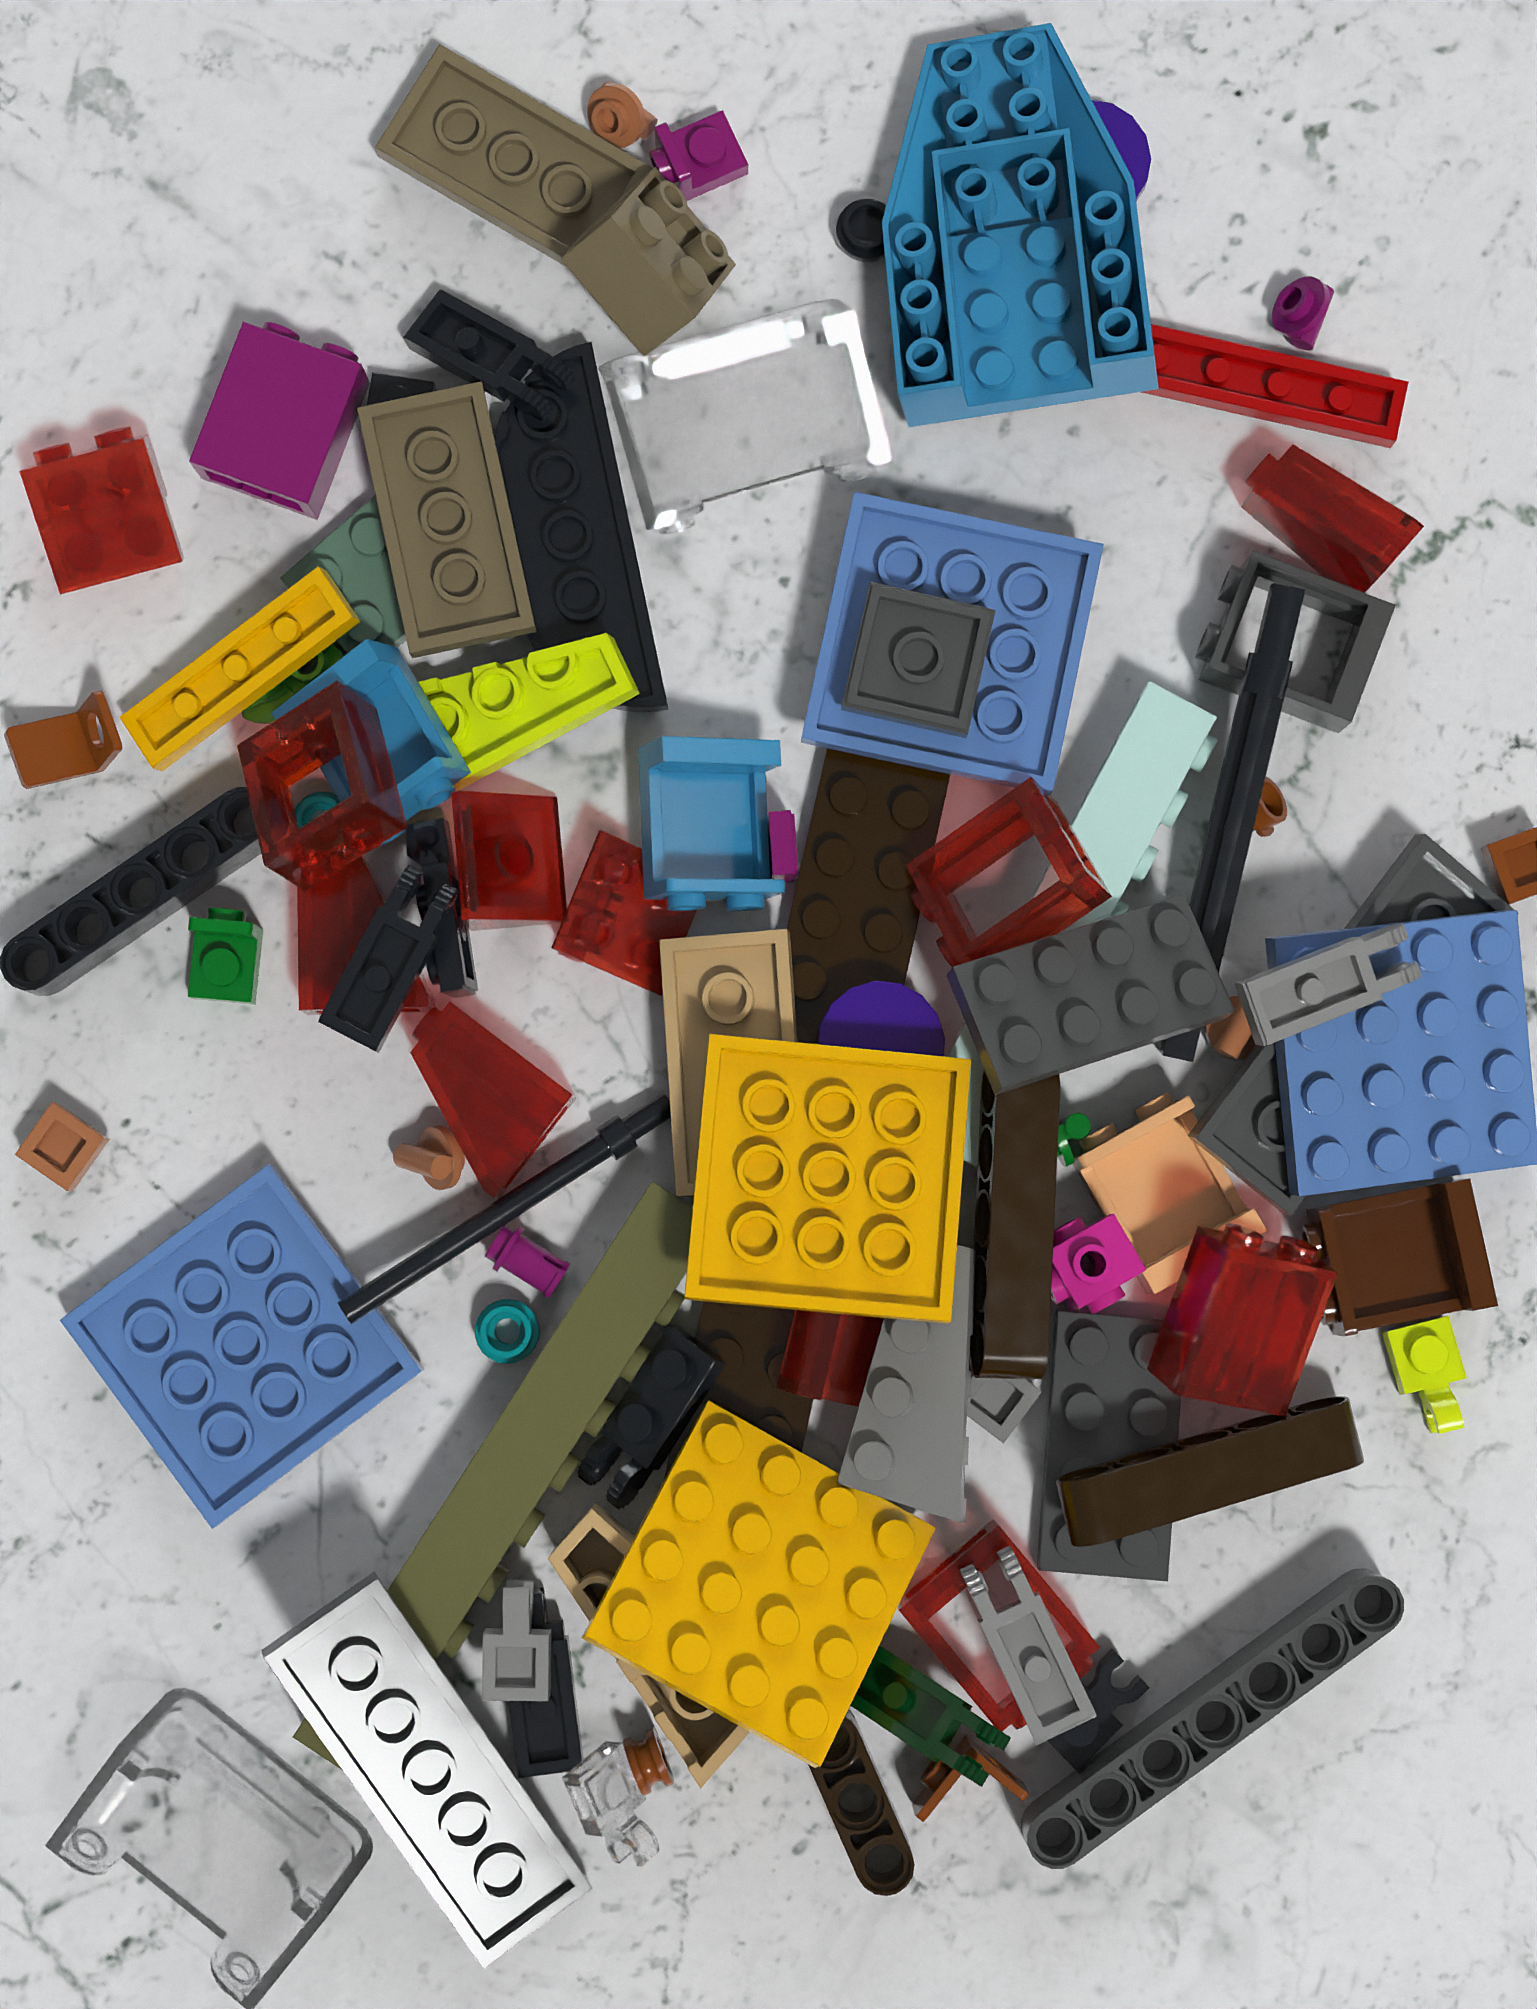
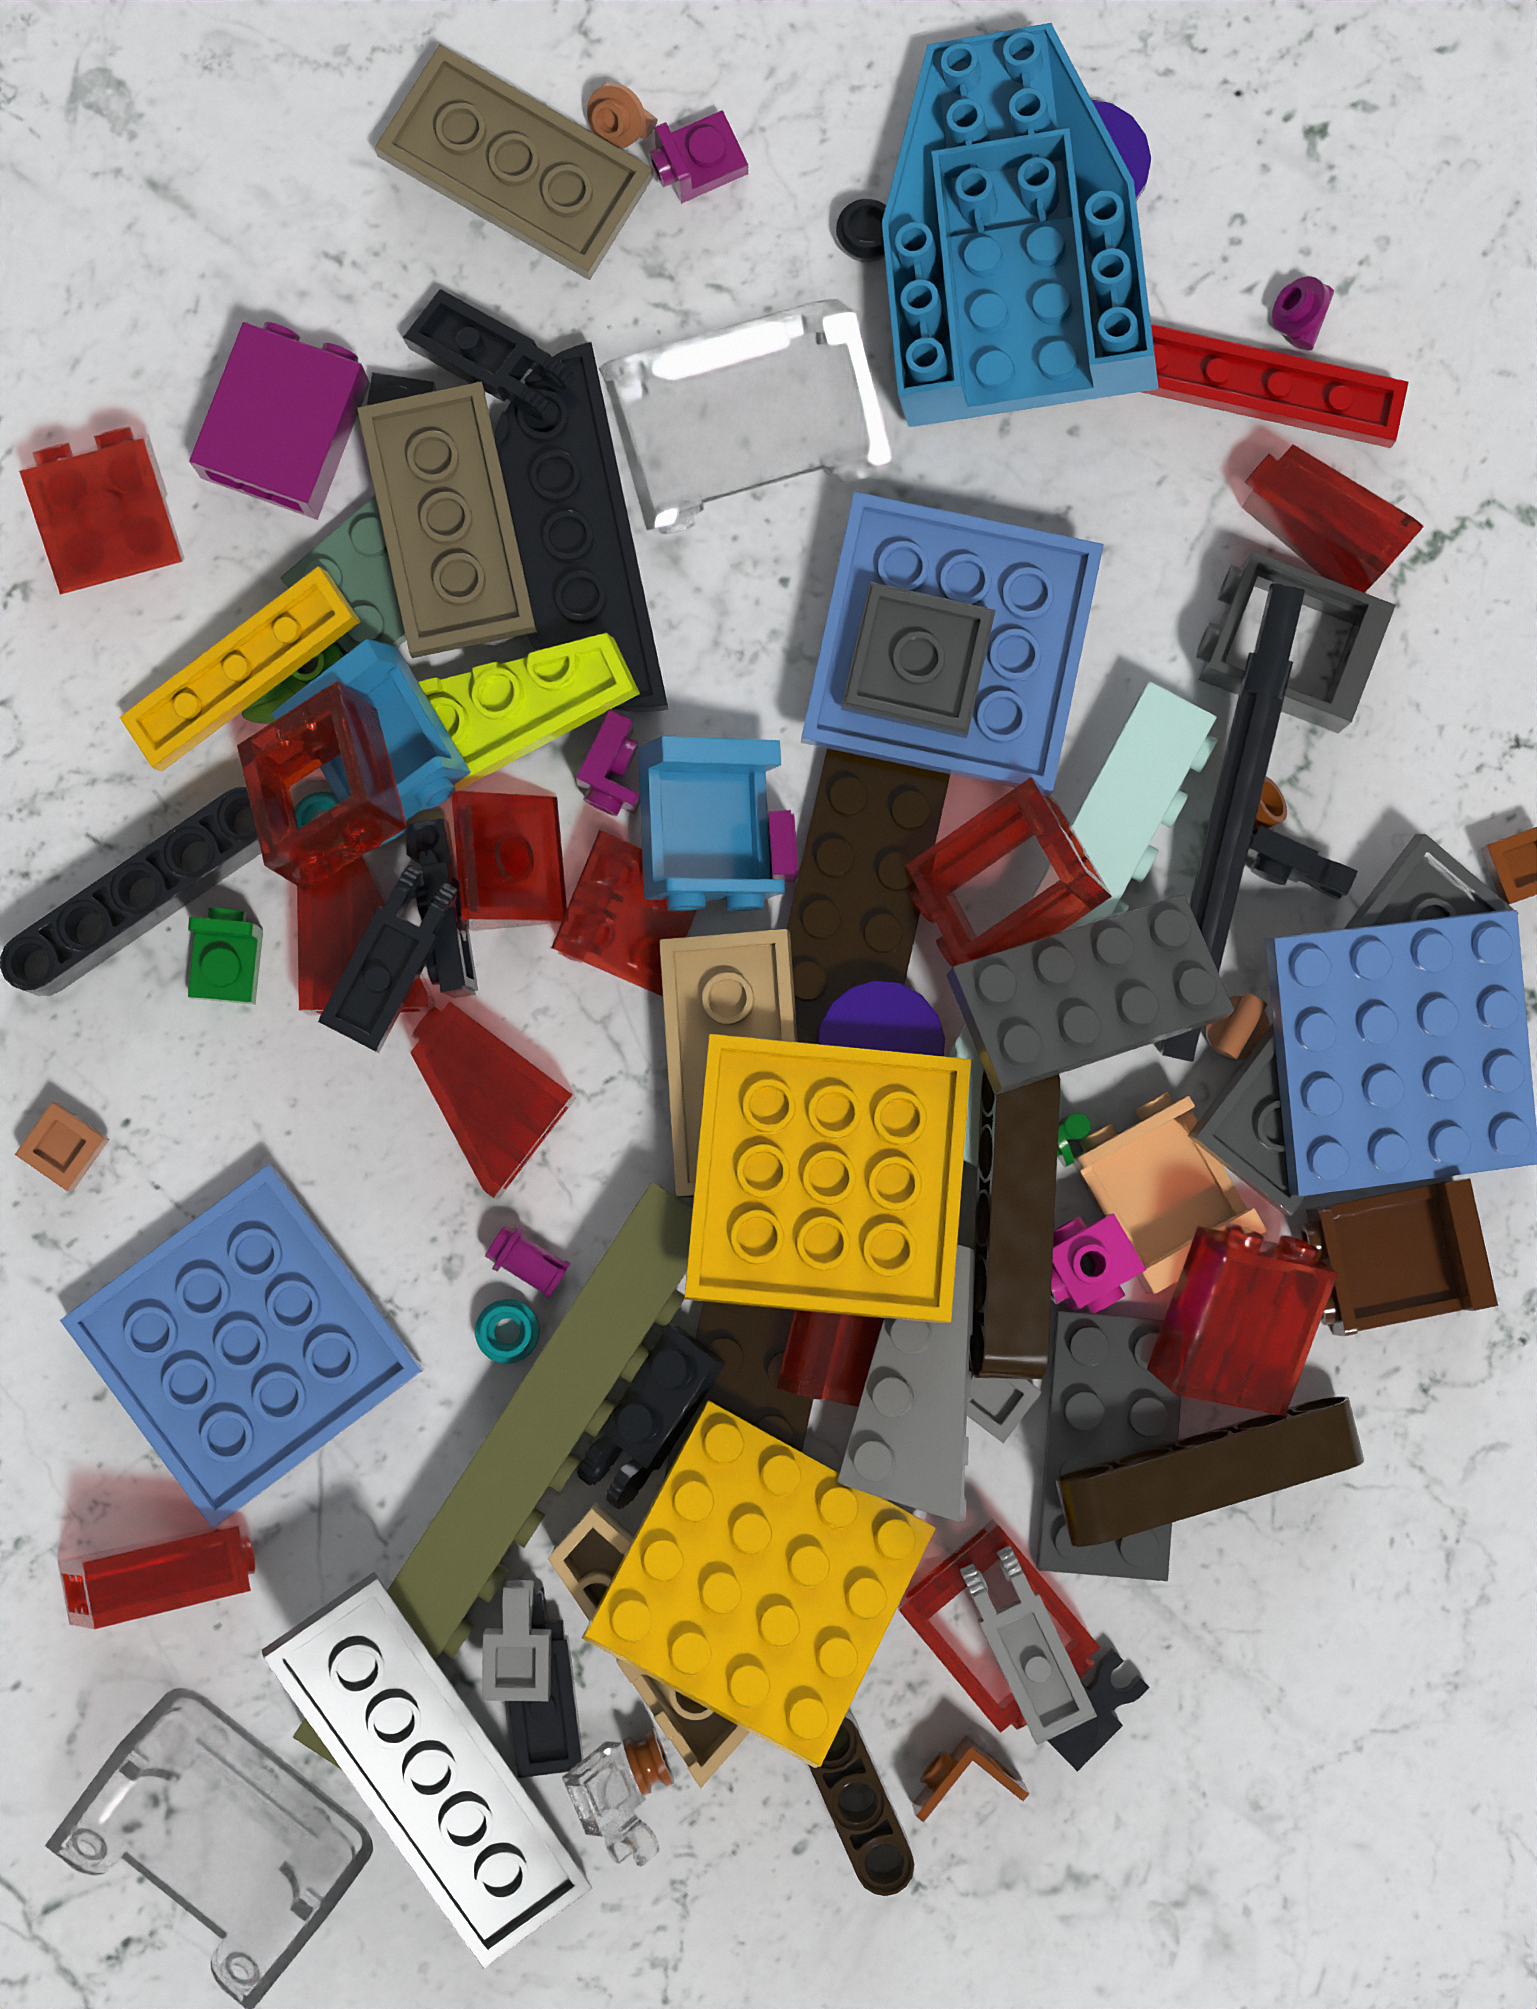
dark orange bracket [4,691,123,789] -> none
black bar [338,1093,671,1324] -> none
nougat plate [393,1125,465,1190] -> none
dark tan slope [560,167,736,357] -> none
dark green hinge [850,1645,1011,1787] -> none
dark grey beam [1021,1569,1404,1869] -> none
light grey hinge [1234,923,1422,1046] -> none
neon yellow plate [1382,1316,1467,1434] -> none
none -> clear red slope [58,1525,255,1629]
none -> magenta bracket [576,709,640,816]
none -> black plate [1246,825,1358,900]

